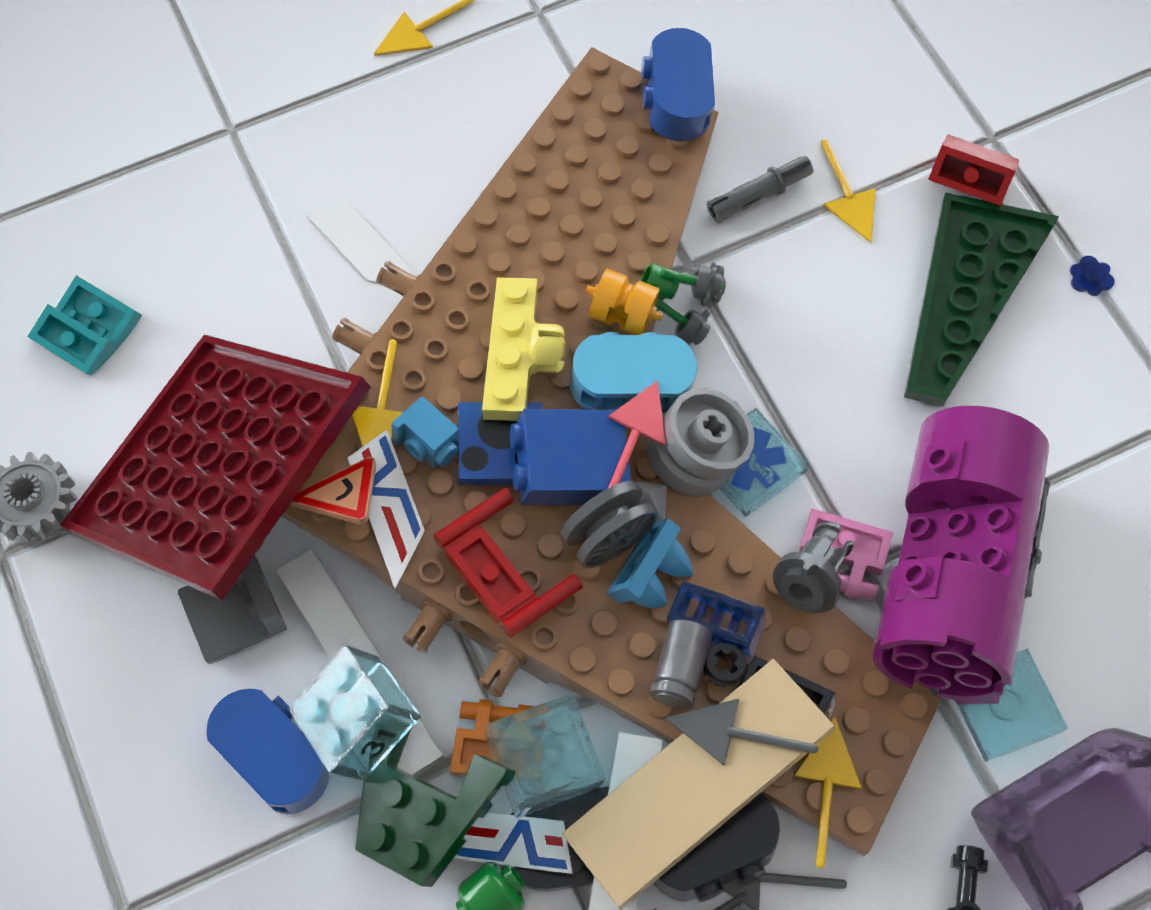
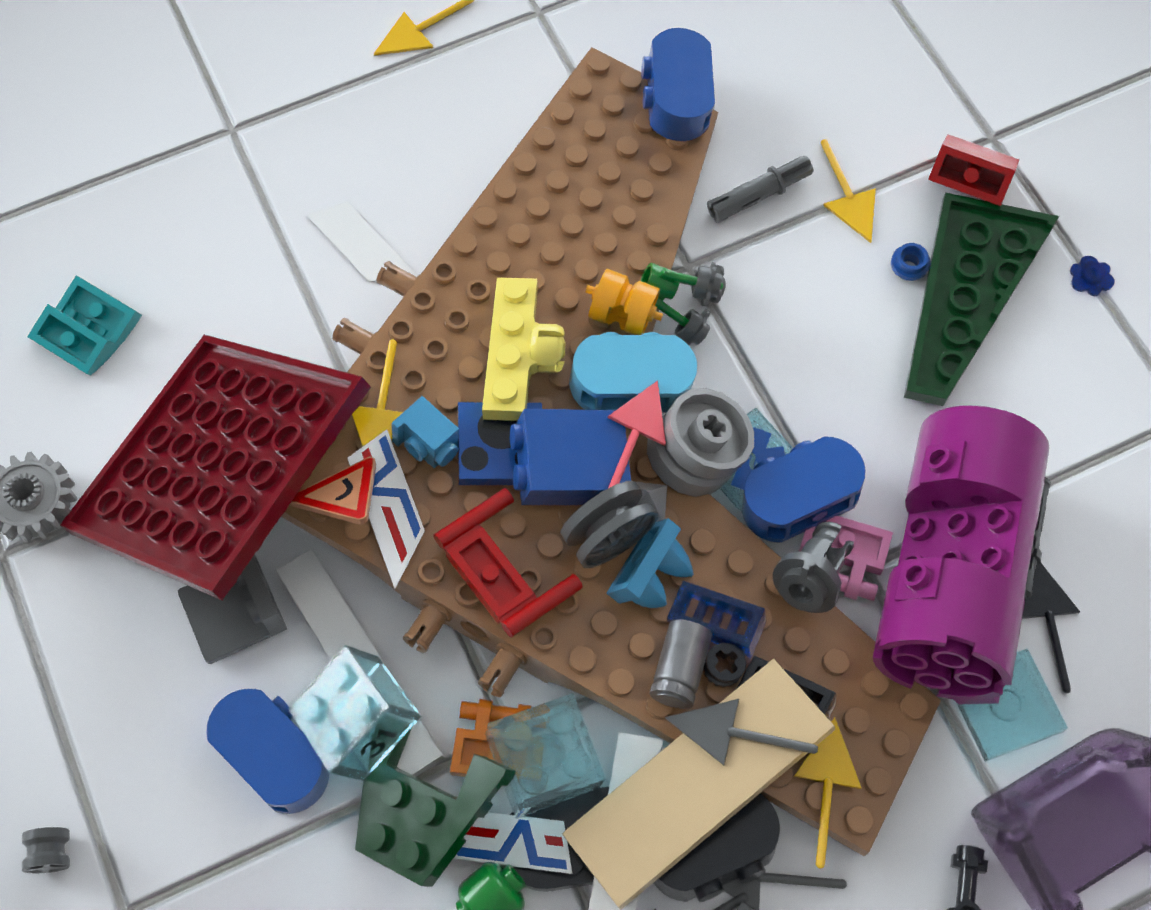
none -> dark grey wheel [22,827,70,874]
none -> blue brick [742,436,866,543]
none -> blue plate [891,243,930,281]
none -> black piece [1022,562,1080,694]

